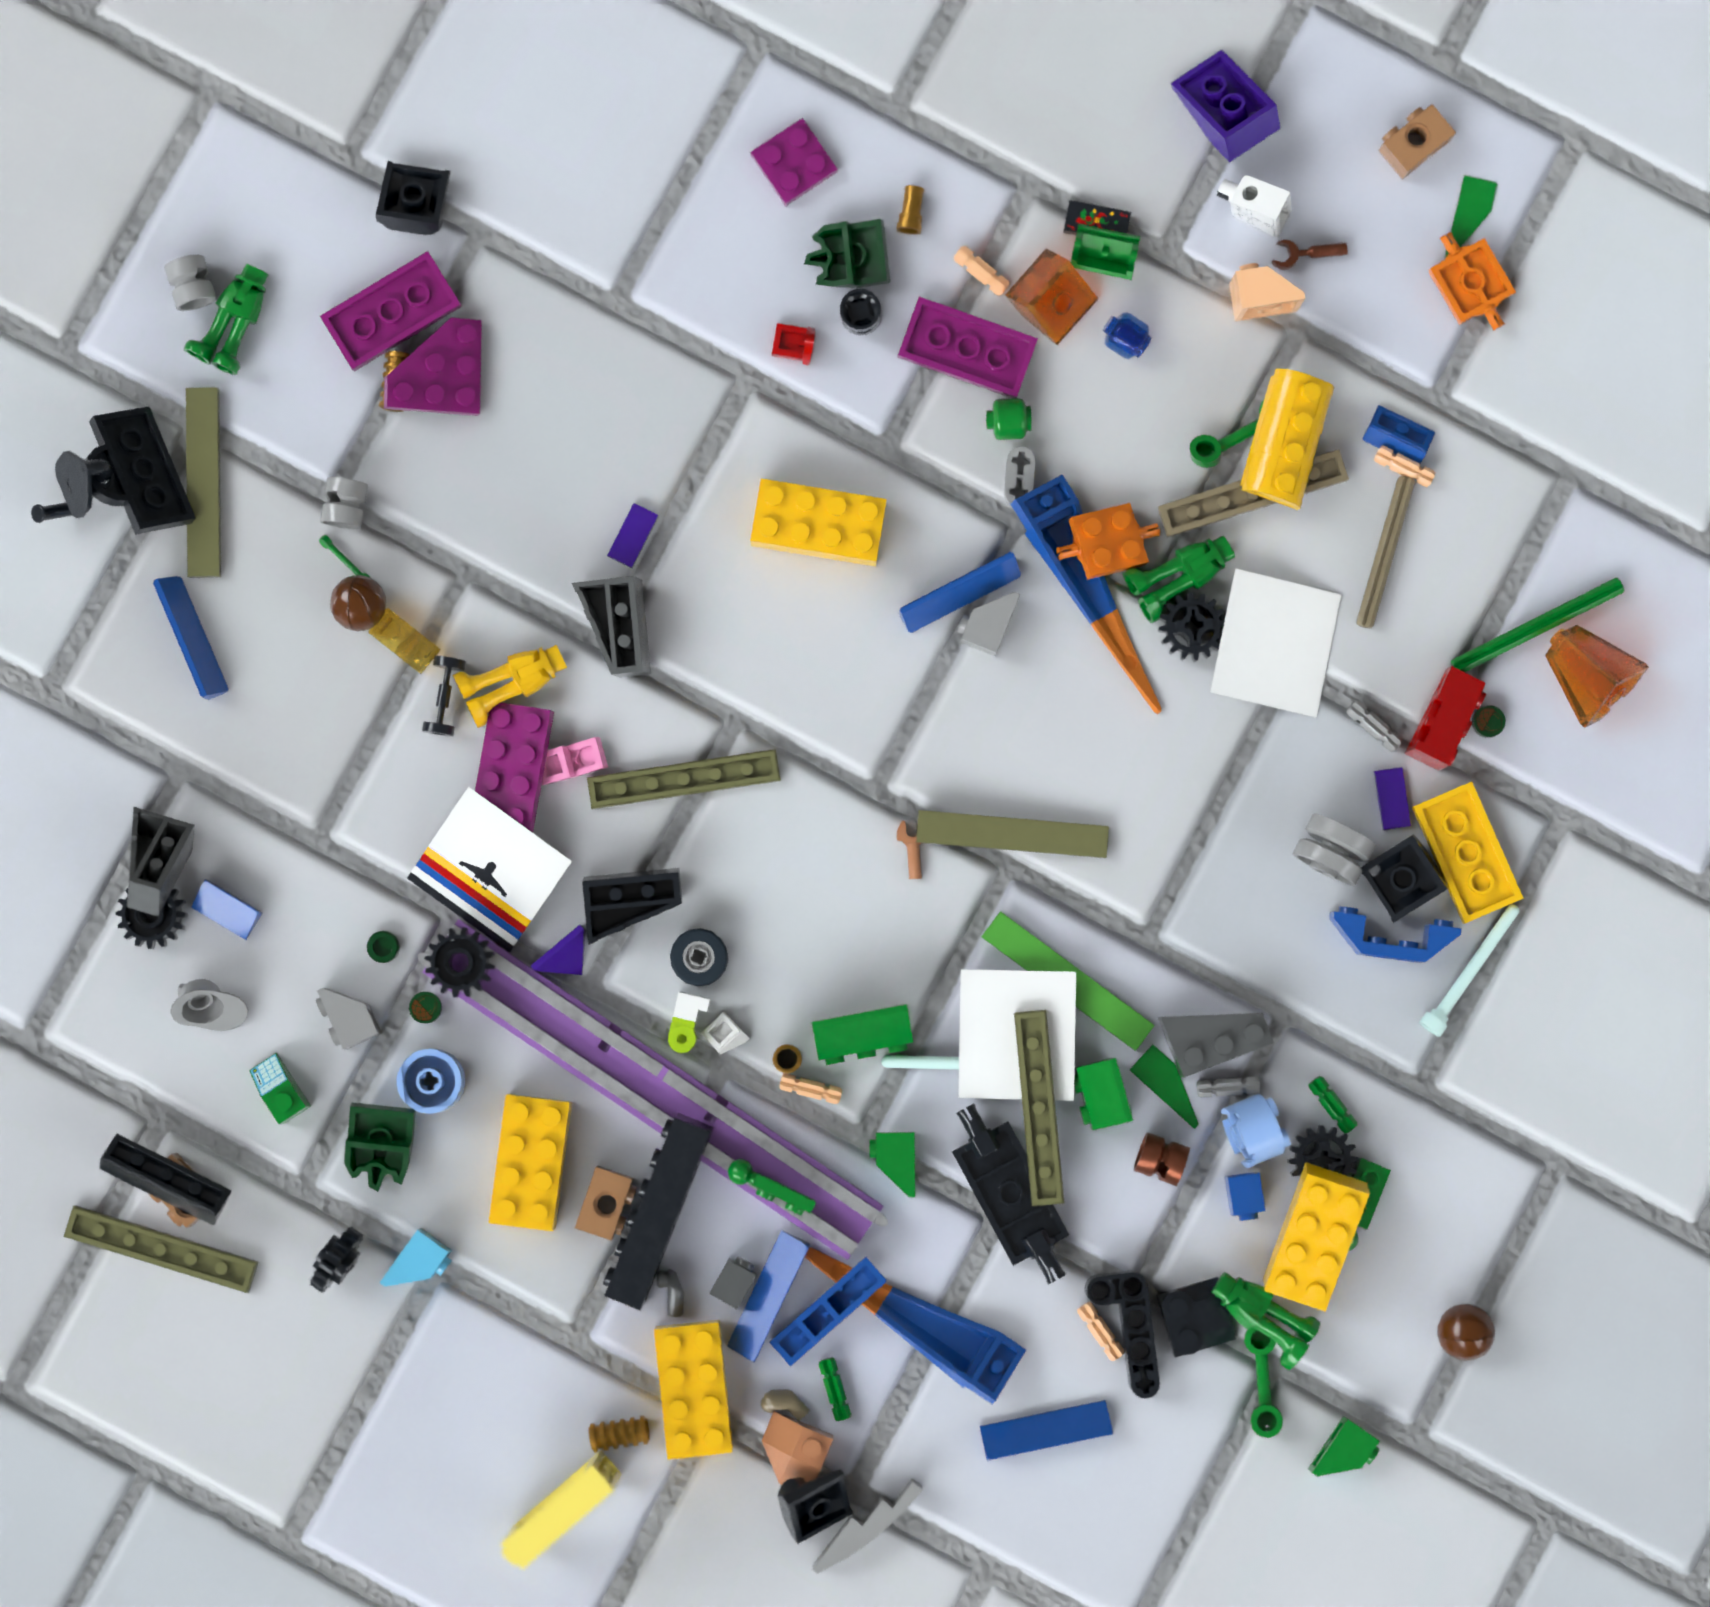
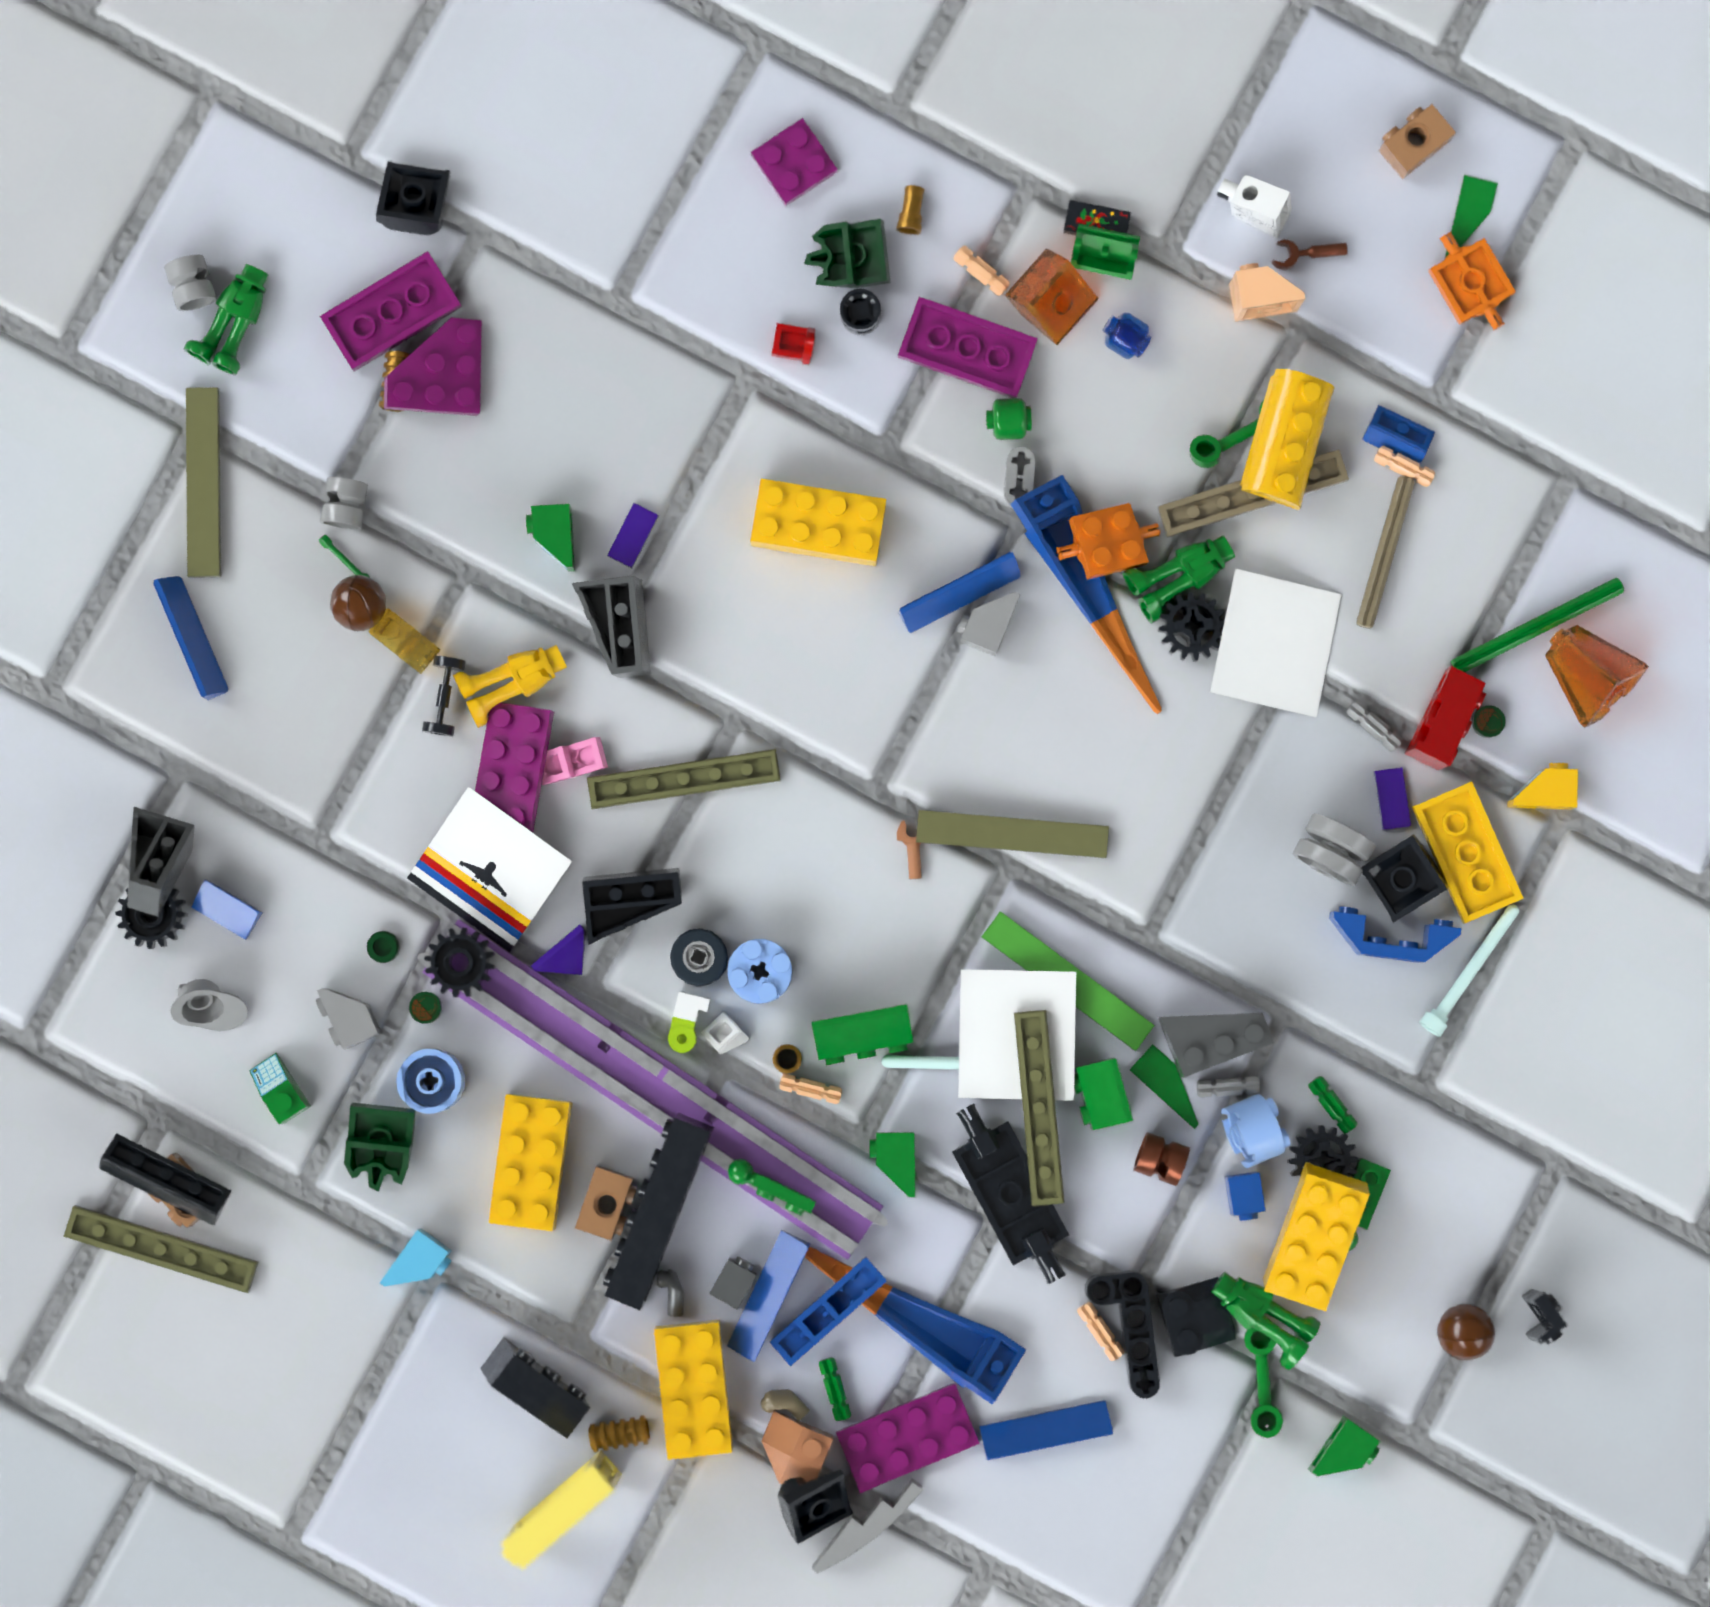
black plate [31,406,196,535] -> none
black gear [310,1227,364,1293] -> none
dark purple slope [1171,49,1281,163] -> none
none -> black wedge [480,1337,591,1439]
none -> green slope [526,504,575,571]
none -> light blue brick [727,939,792,1004]
none -> magenta plate [836,1382,980,1493]
none -> yellow slope [1507,763,1578,810]
none -> black bracket [1522,1289,1567,1345]

